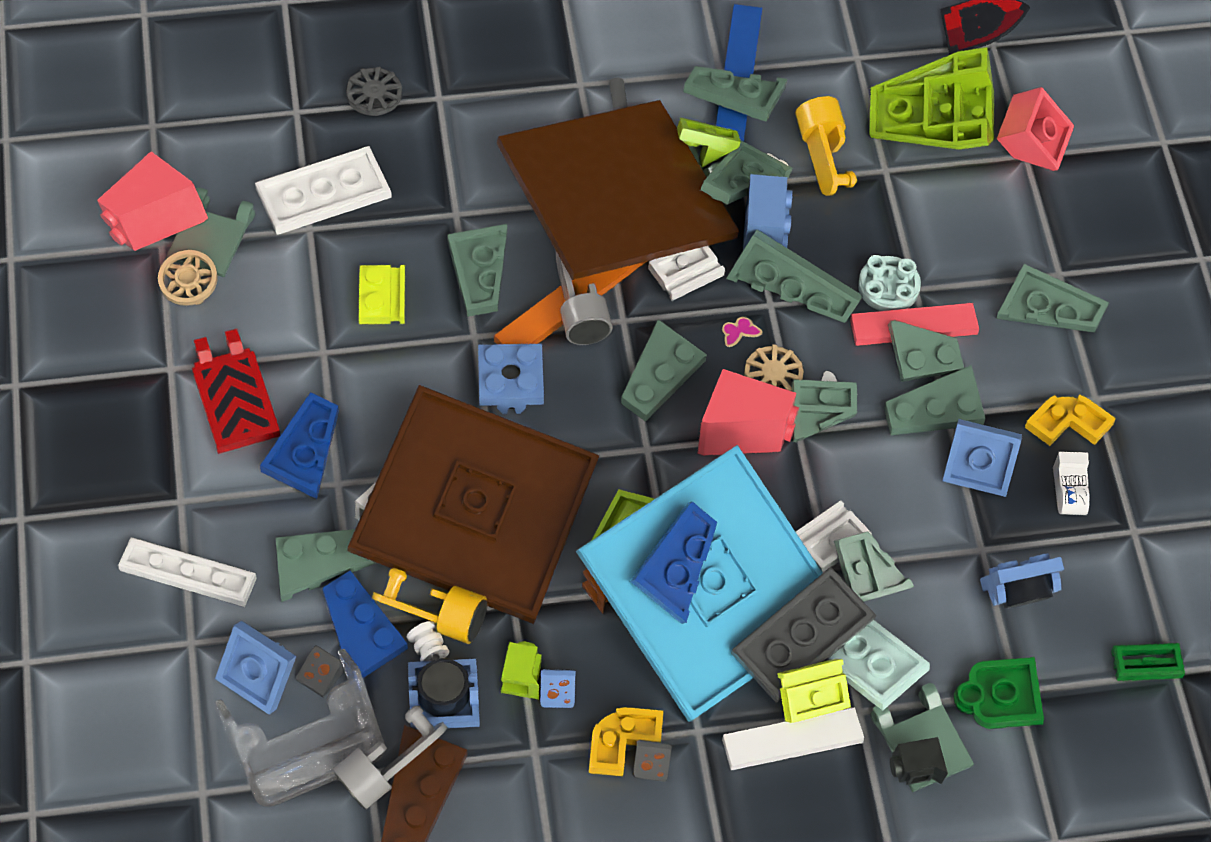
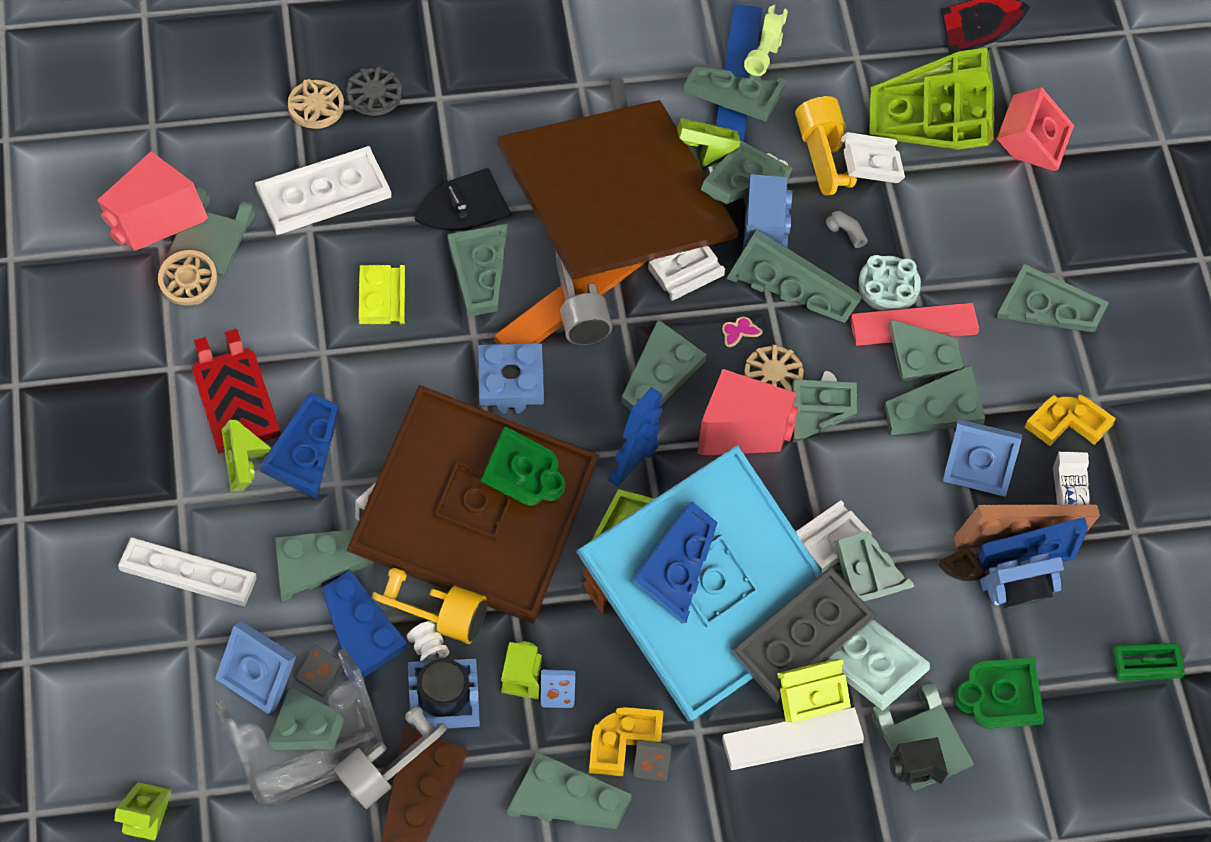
none -> lime slope [114,782,171,840]
none -> lime slope [221,420,272,492]
none -> sand green wing [268,688,344,750]
none -> tan wheel [288,79,344,129]
none -> black shield [415,168,511,231]
none -> green plate [480,426,565,506]
none -> sand green wing [507,752,632,829]
none -> blue wing [608,387,663,487]
none -> yellowish green bar [744,5,788,76]
none -> light grey arm [826,211,868,248]
none -> white plate [841,132,905,183]
none -> dark brown tile [939,547,986,581]
none -> nougat wing [953,505,1100,549]
none -> blue wing [977,517,1088,571]

